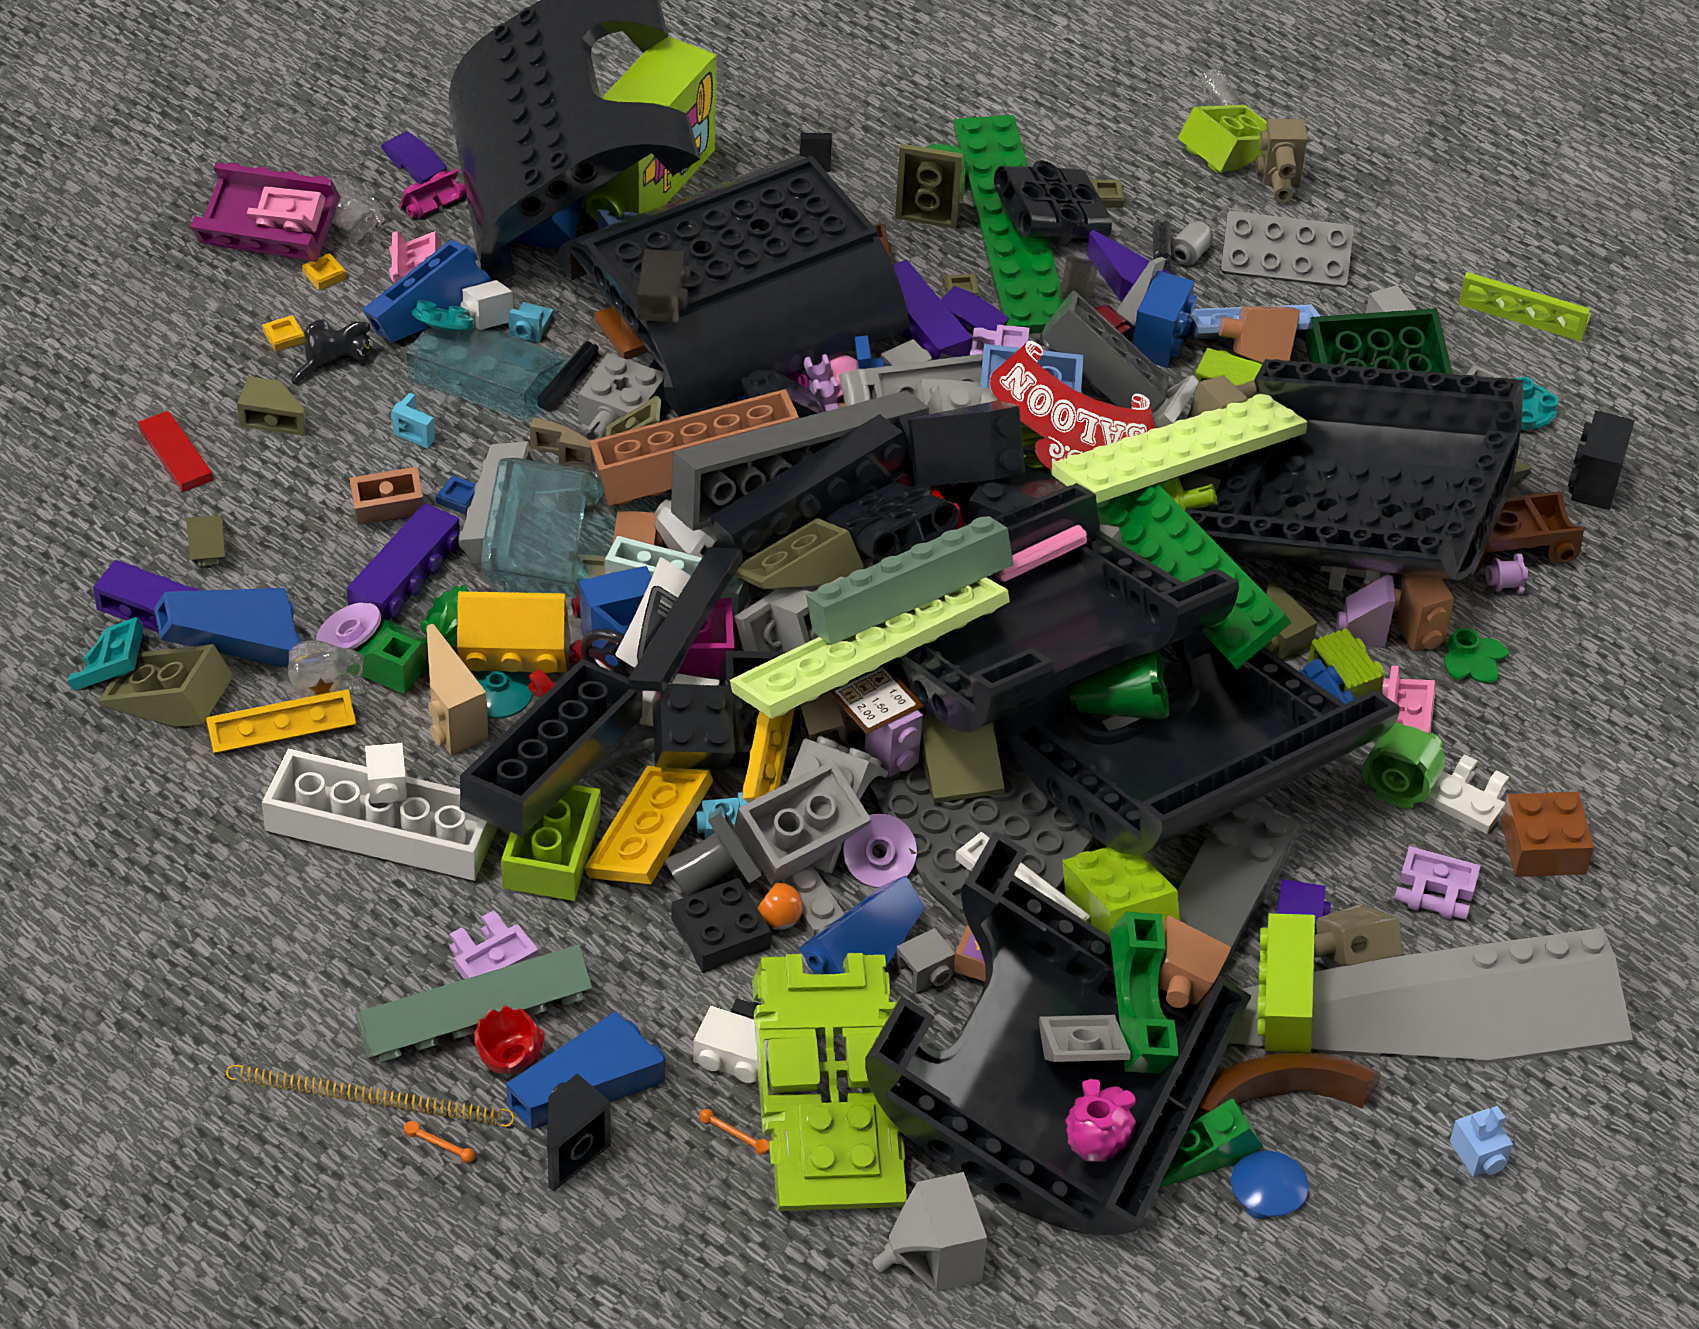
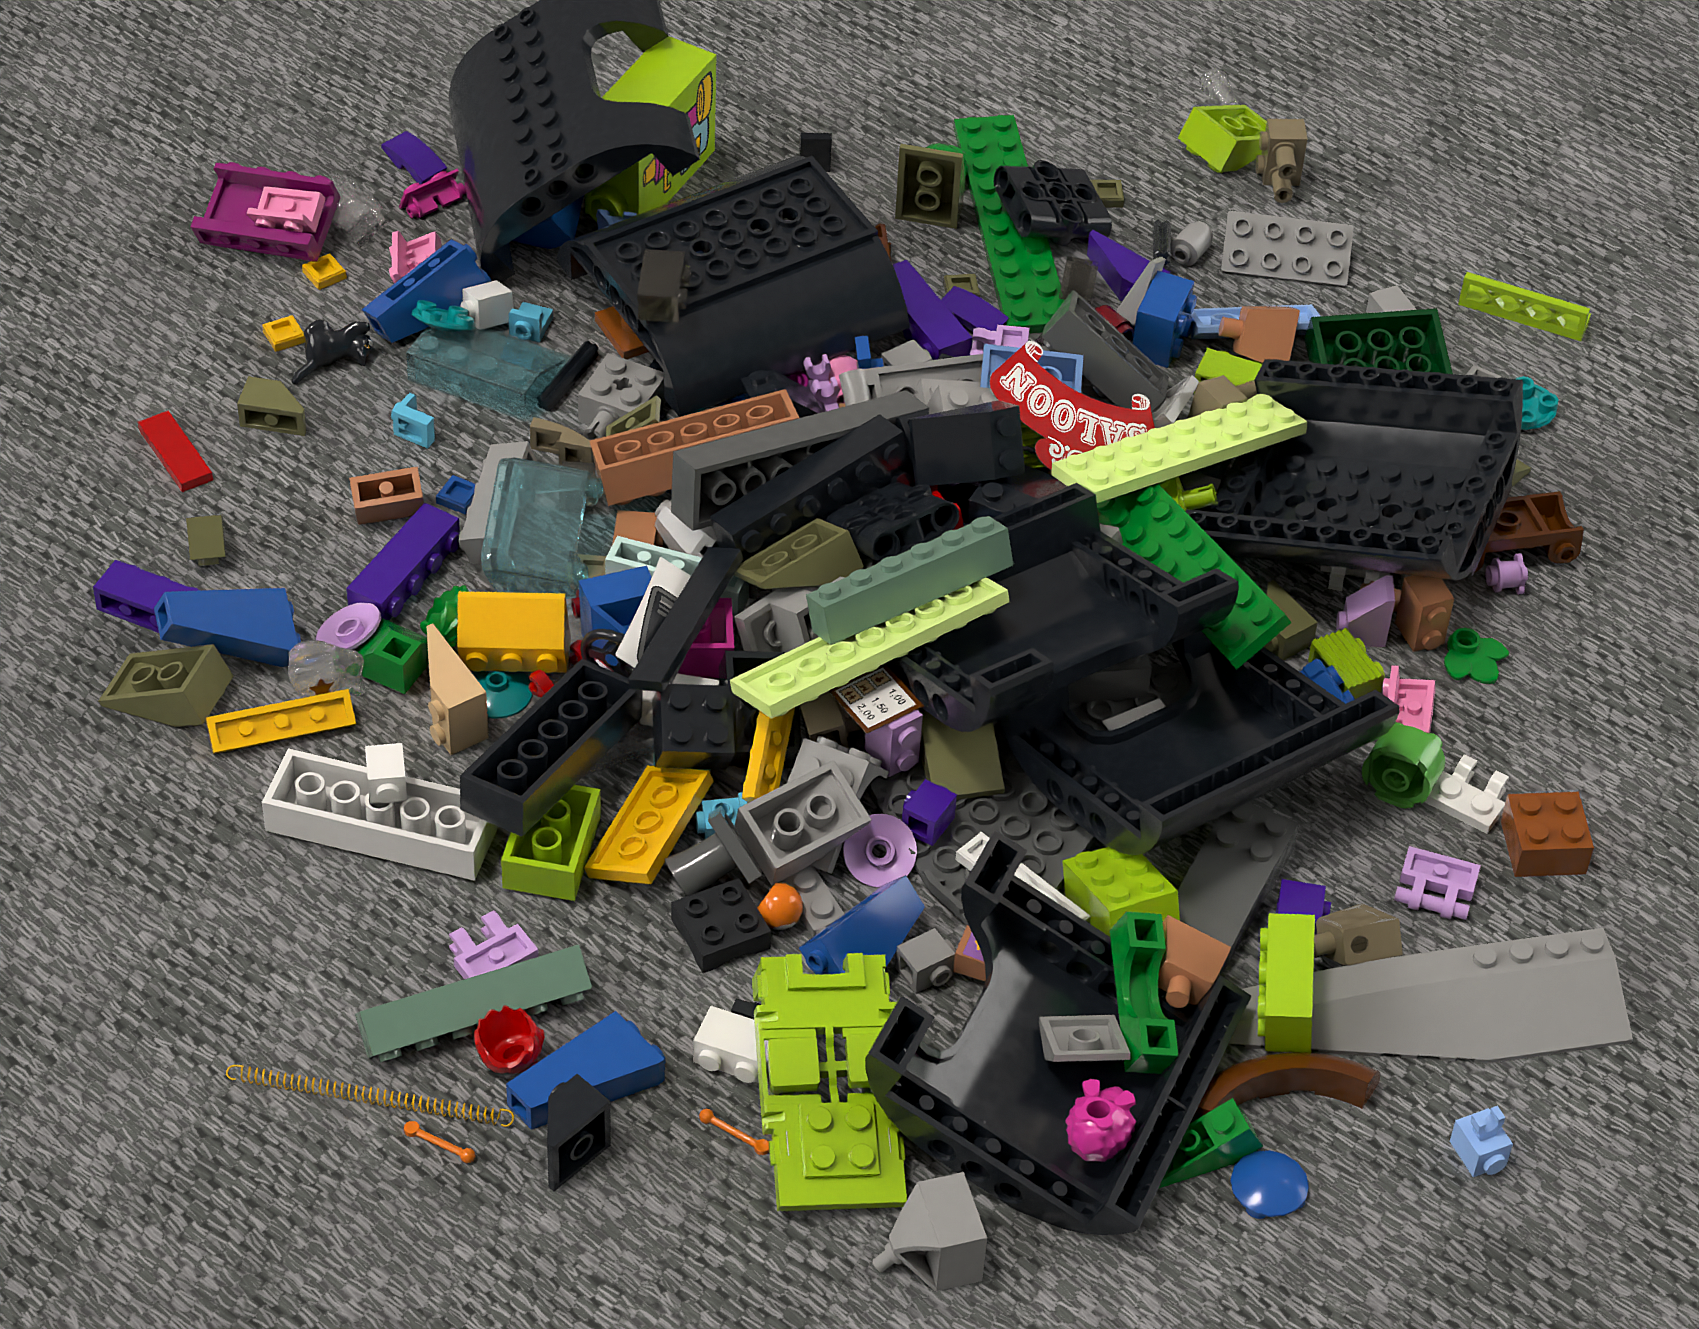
teal wing [67,617,144,691] -> none
bright pink axle [995,525,1087,582] -> none
green cone [1068,650,1169,720] -> none
black brick [1567,410,1635,510] -> none
none -> dark purple brick [902,779,957,846]

